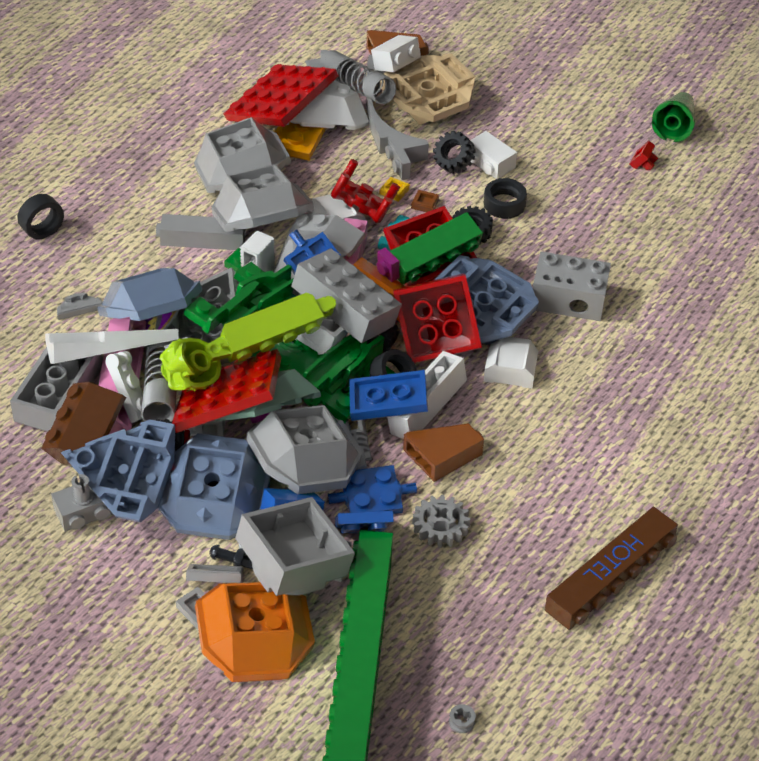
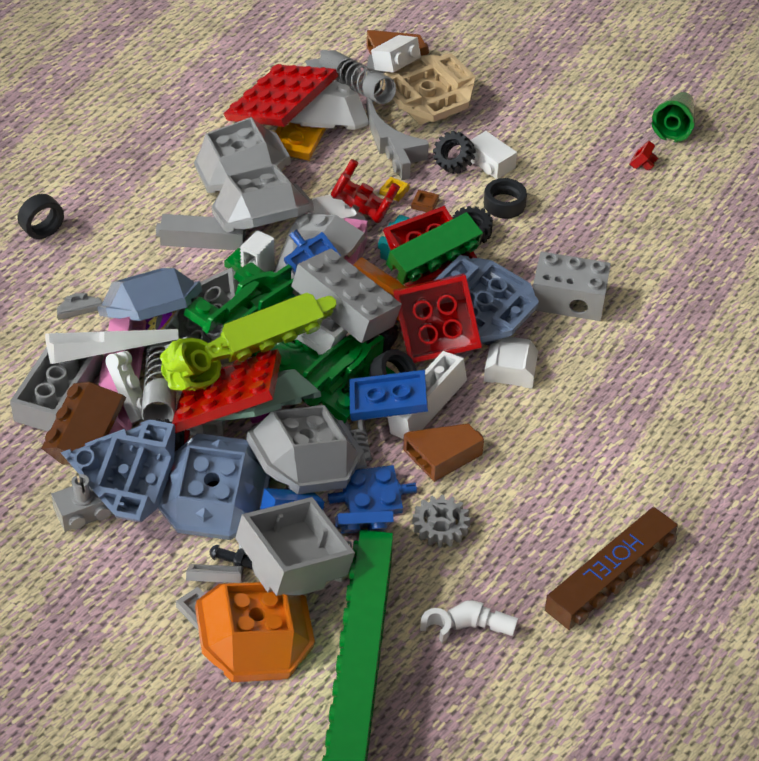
magenta plate [376,248,400,282] -> none
light grey bush [449,704,475,733] -> none
none -> white piece [420,600,518,643]

